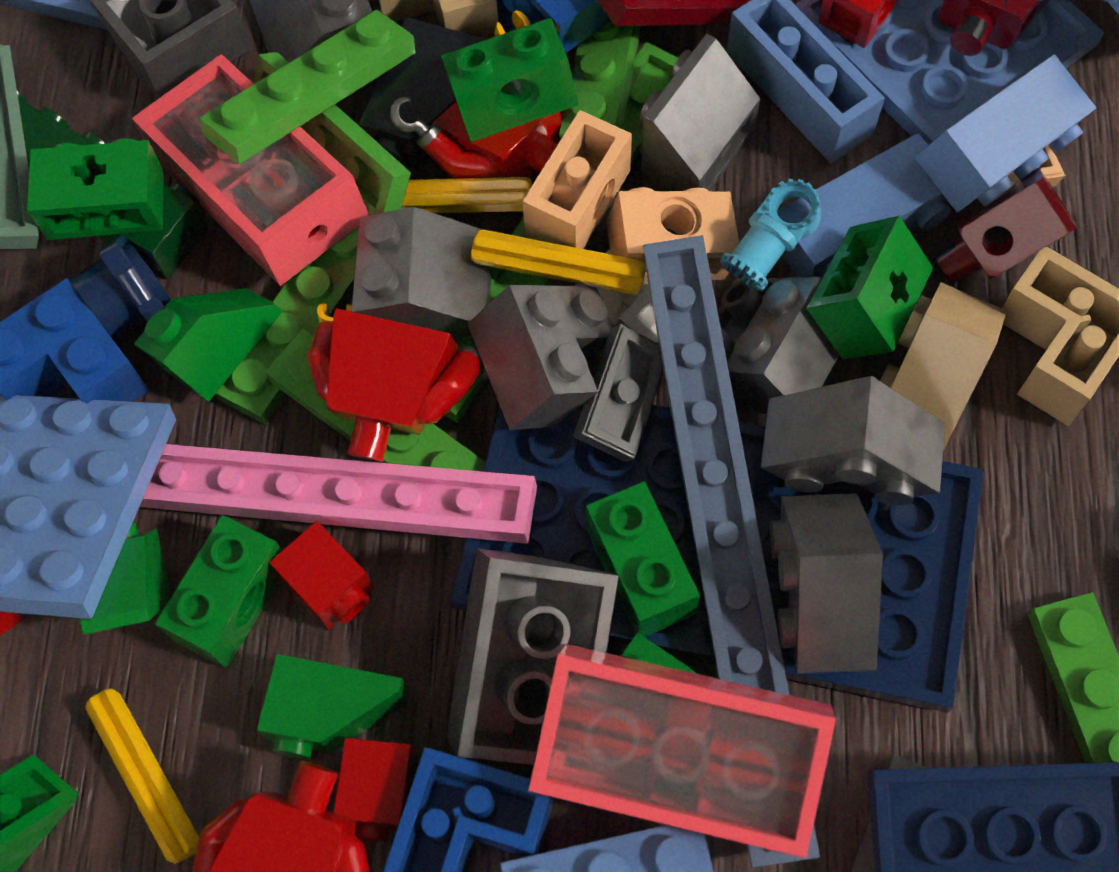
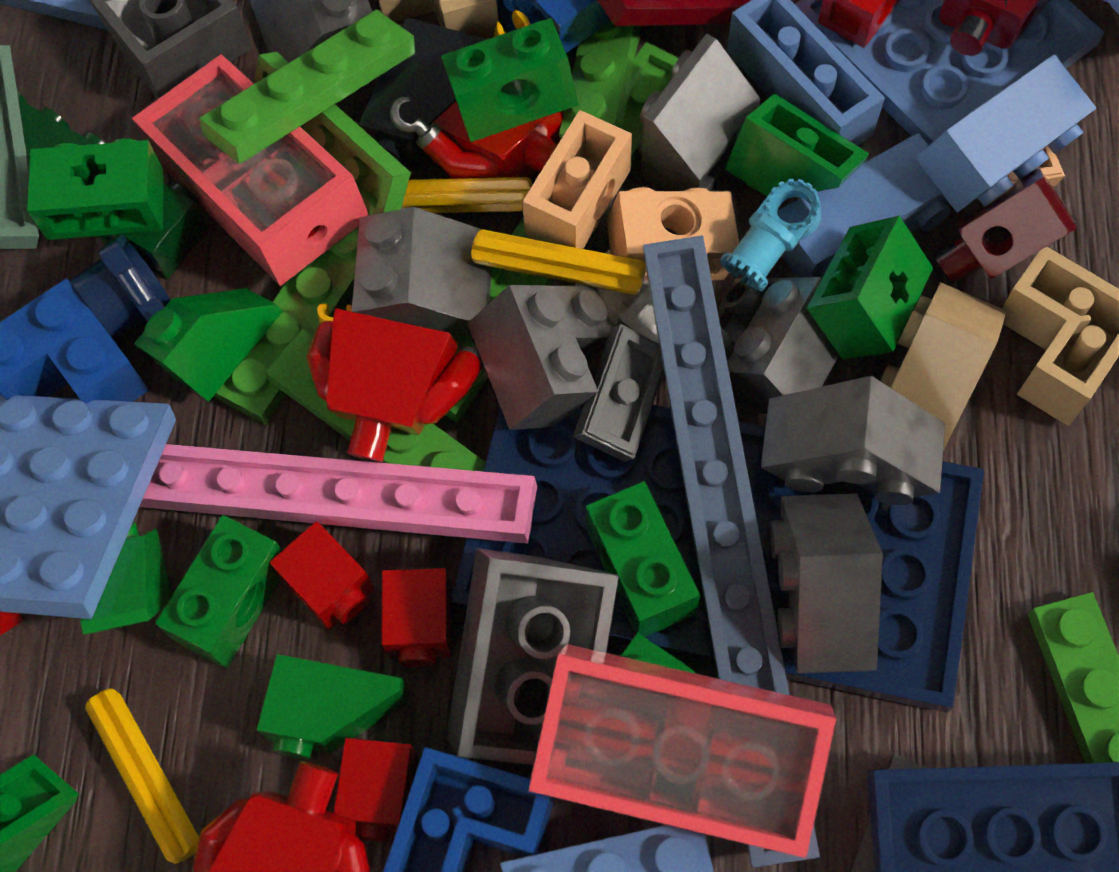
none -> red brick [382,568,452,668]
none -> green slope [725,93,869,196]

